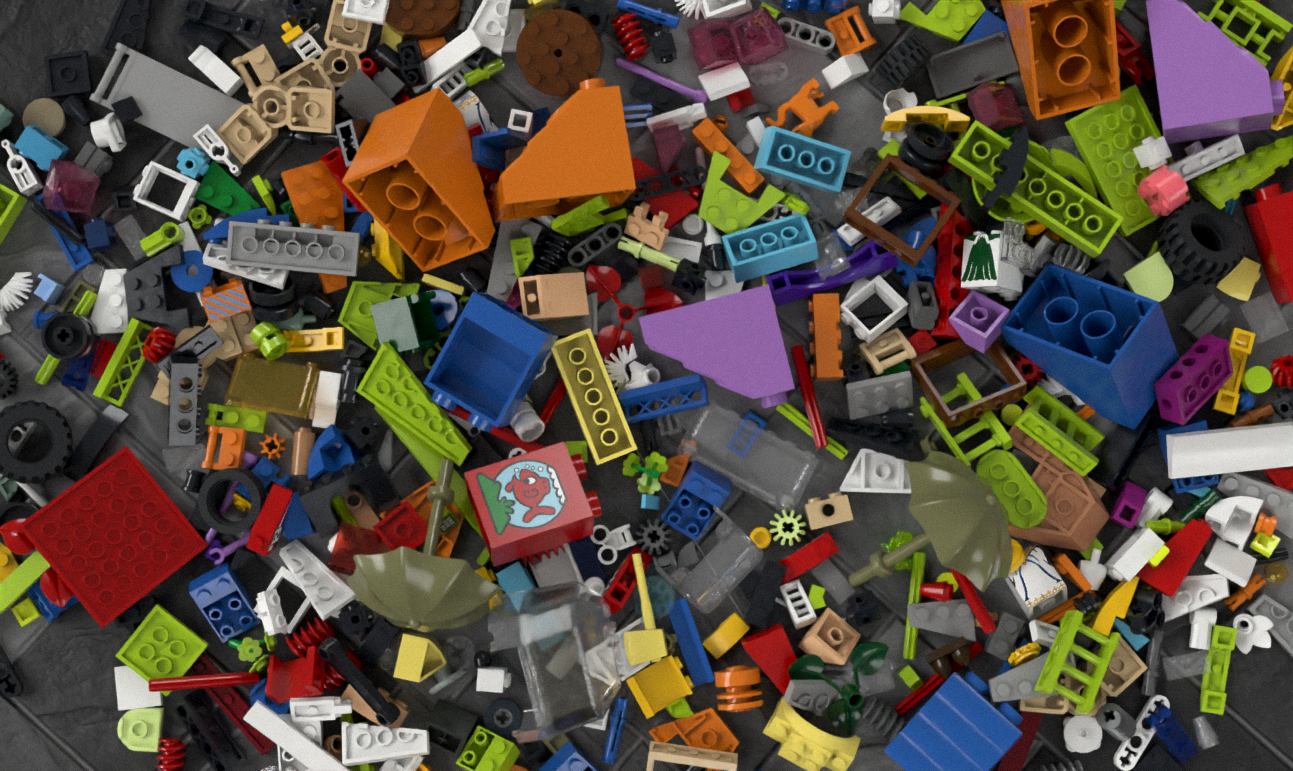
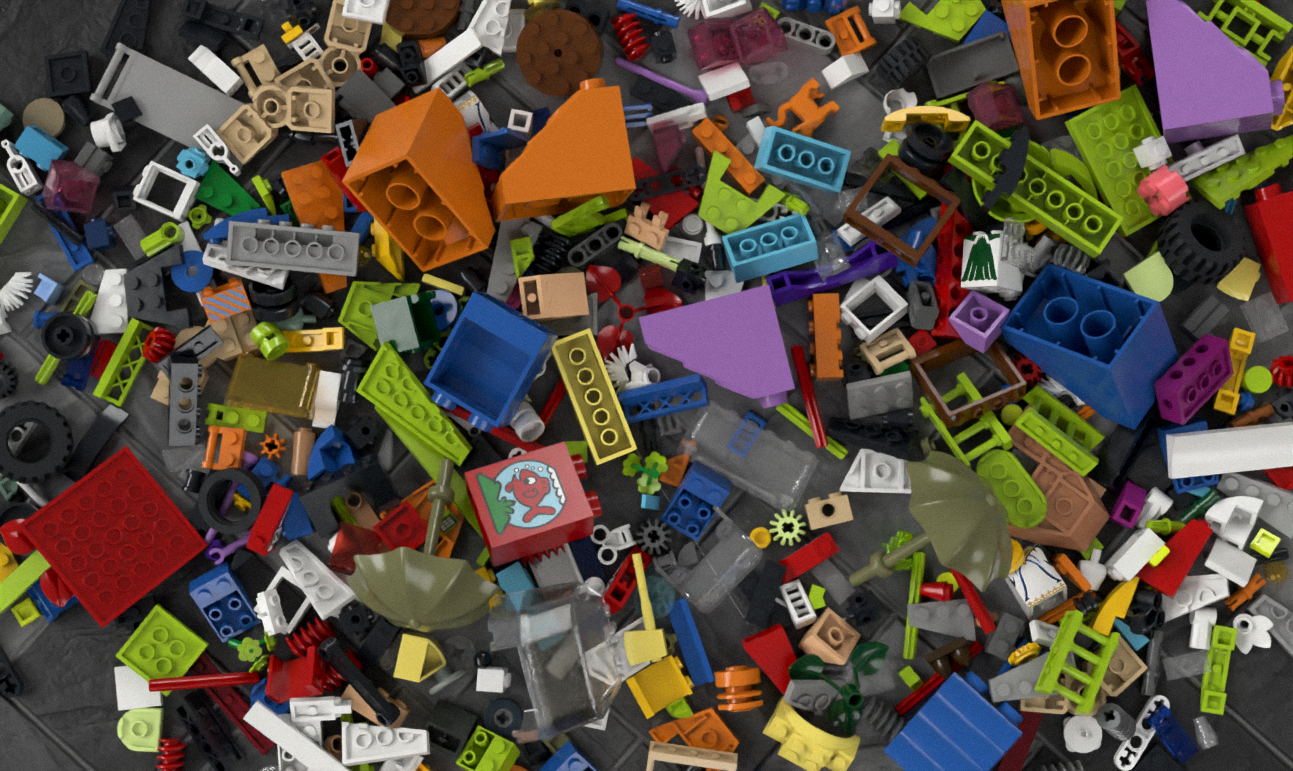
blue pin [602,697,630,764] -> none
yellow slope [702,611,750,659] -> none
orange wheel [1253,512,1278,537] -> none

